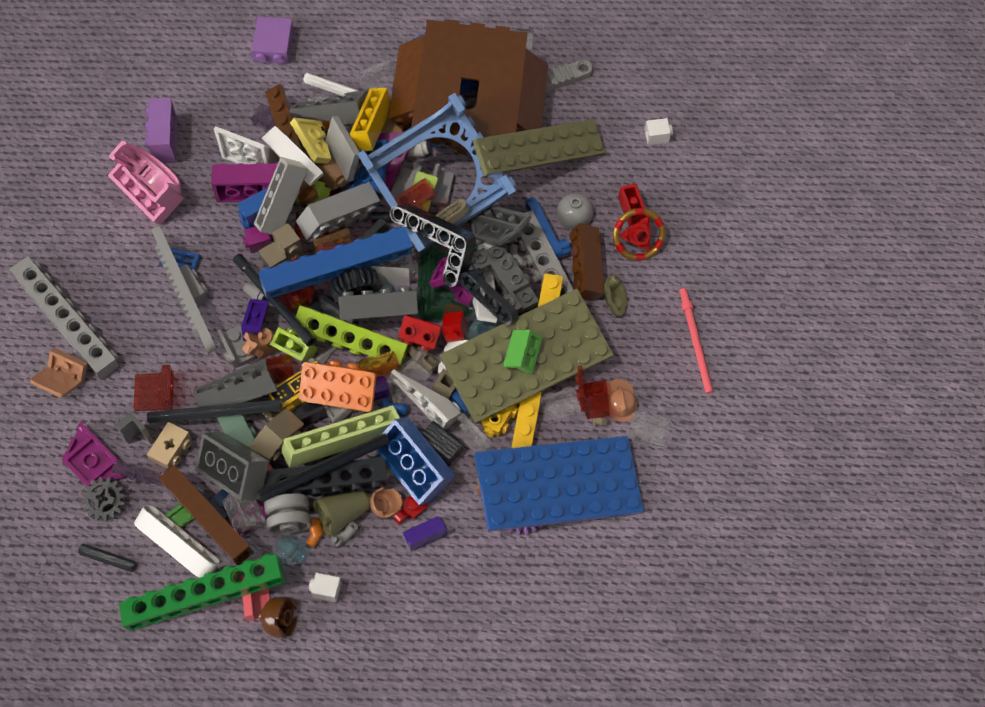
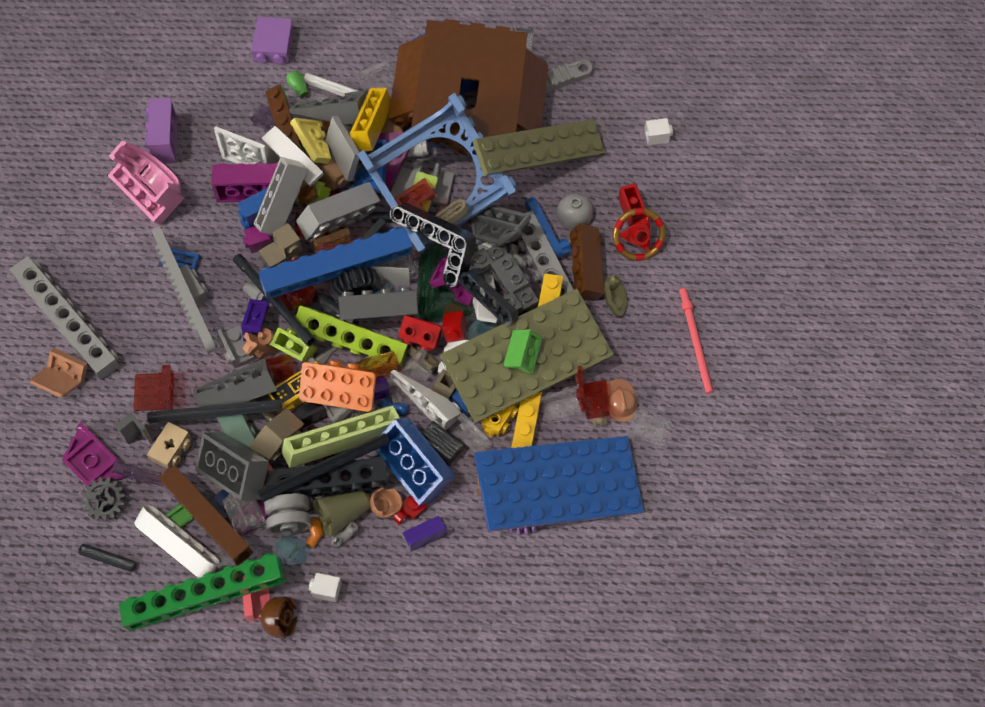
none -> bright green cone [286,71,309,98]

